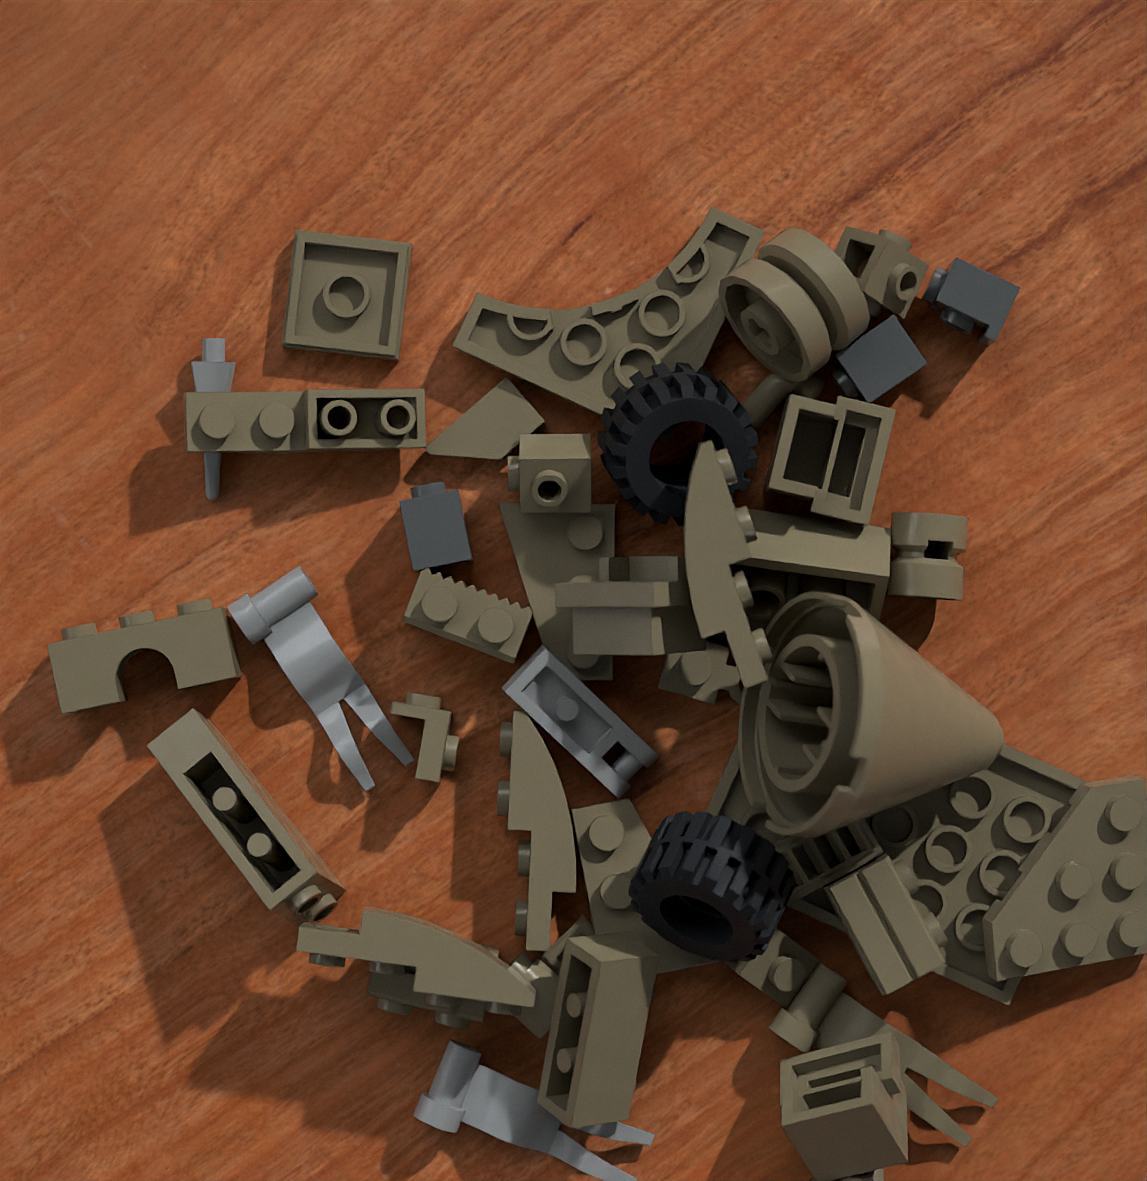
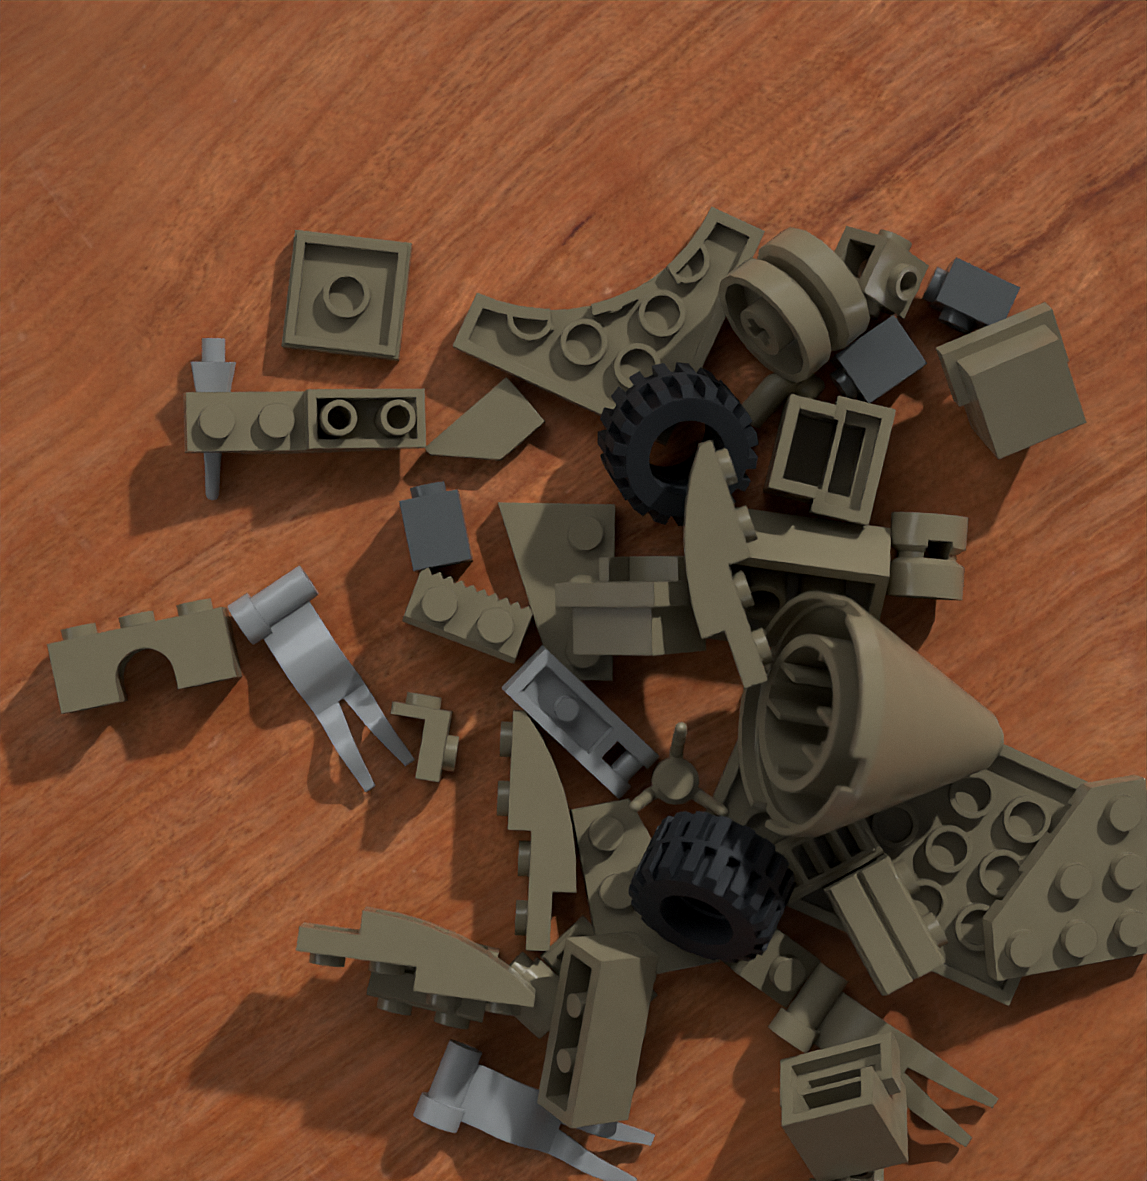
dark tan slope [147,708,347,926] -> none
dark tan brick [508,434,591,513] -> none
dark tan plate [657,641,743,705] -> none
none -> dark tan plant [629,722,729,817]
none -> dark tan plate [936,302,1087,460]

